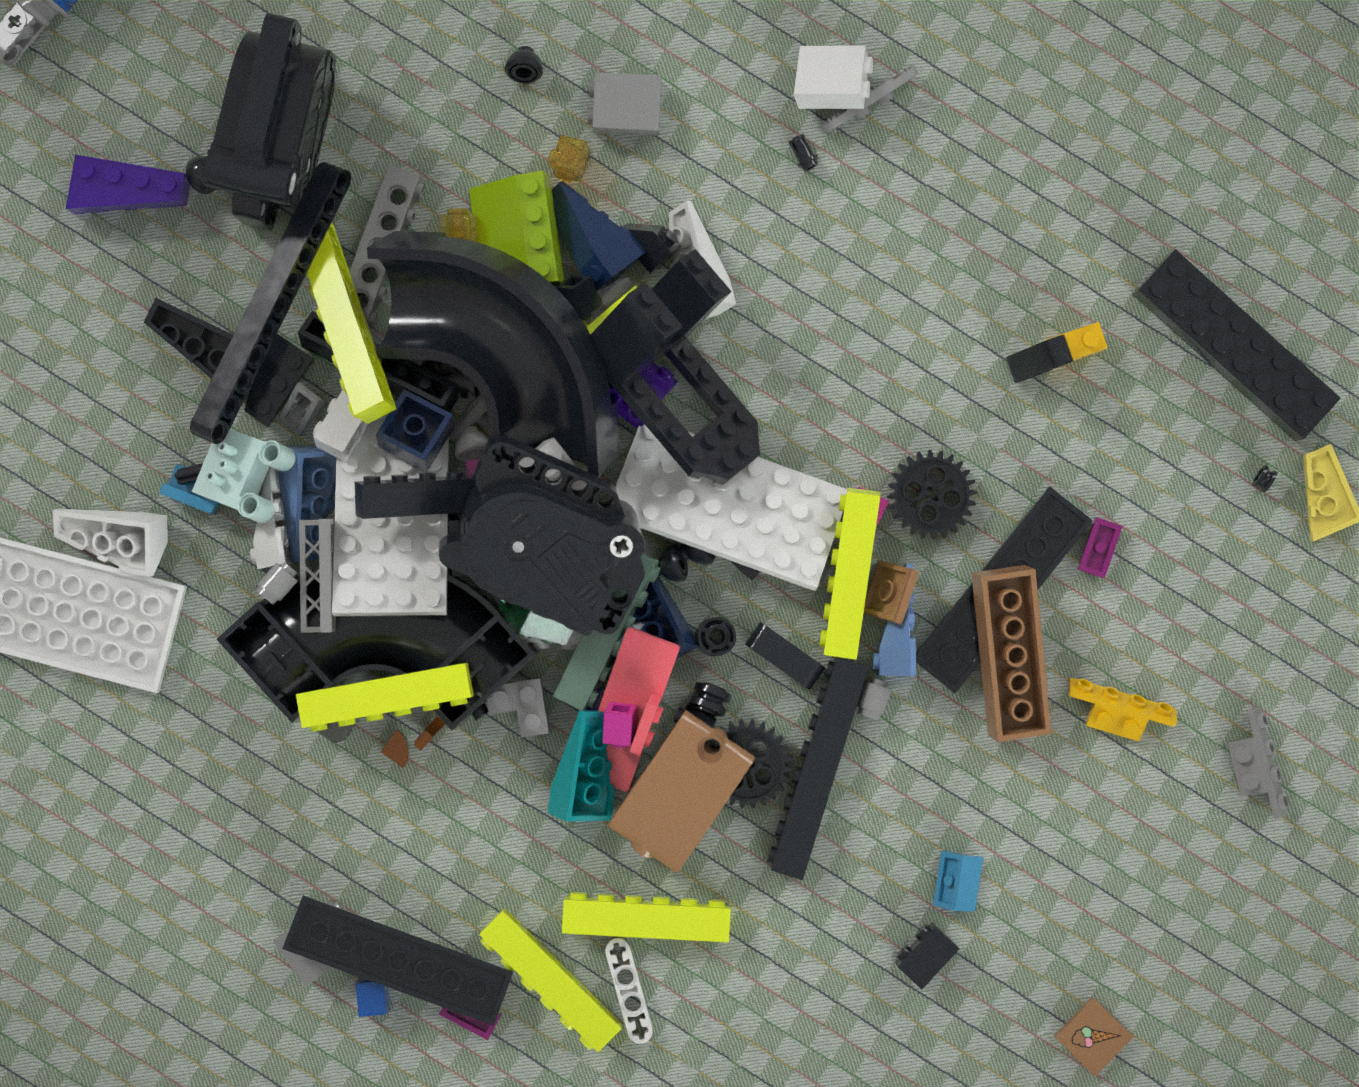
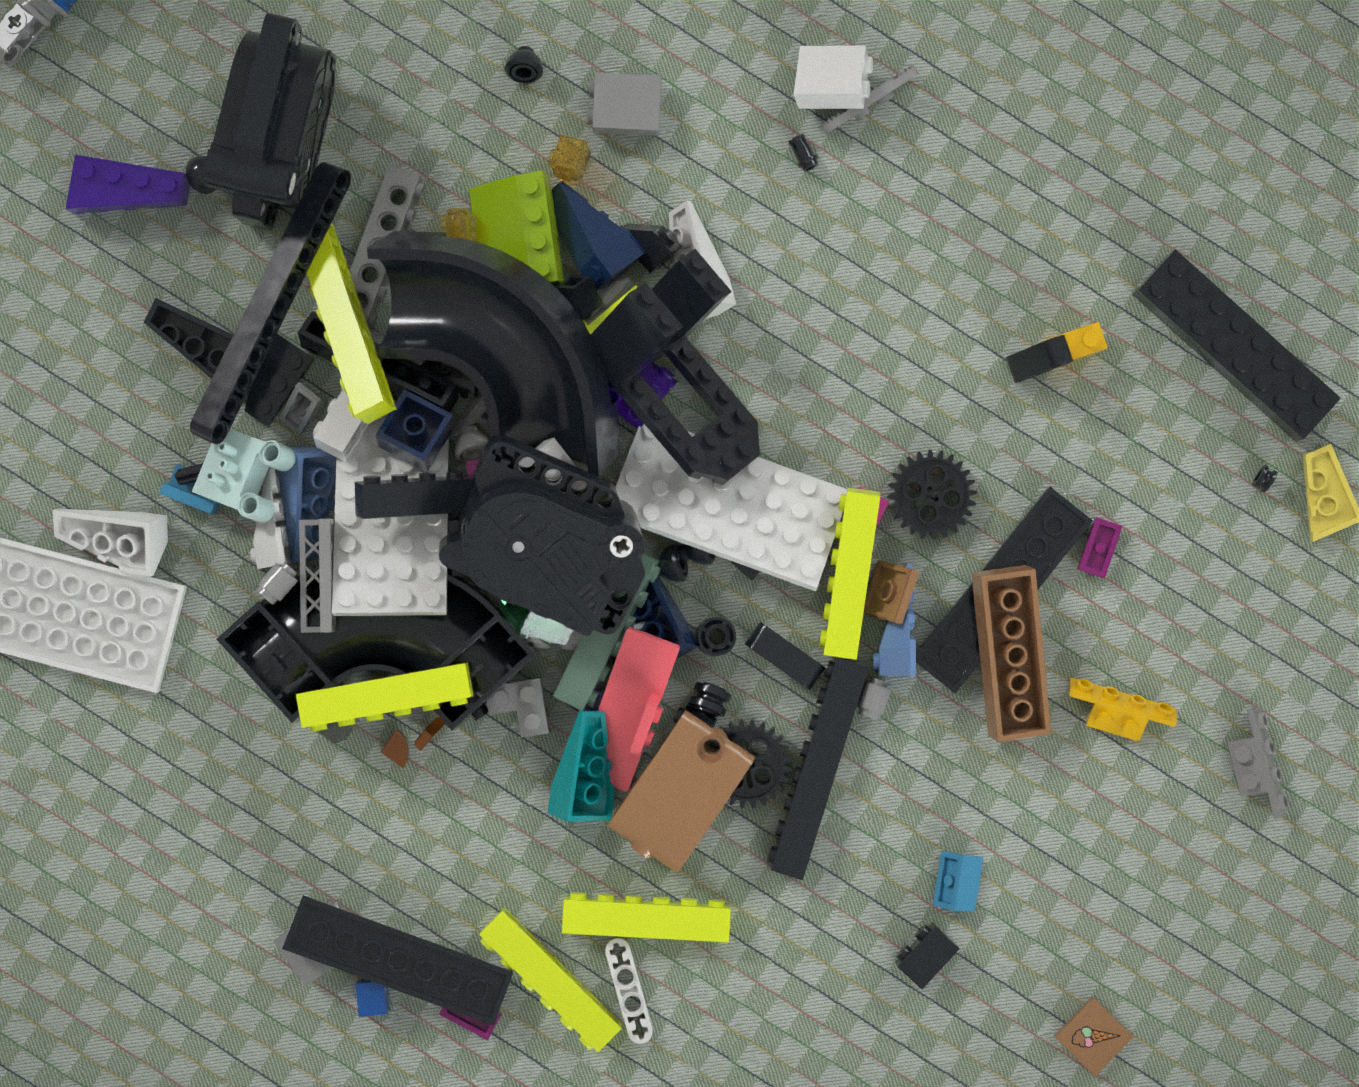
dark pink brick [603,702,637,748] -> none

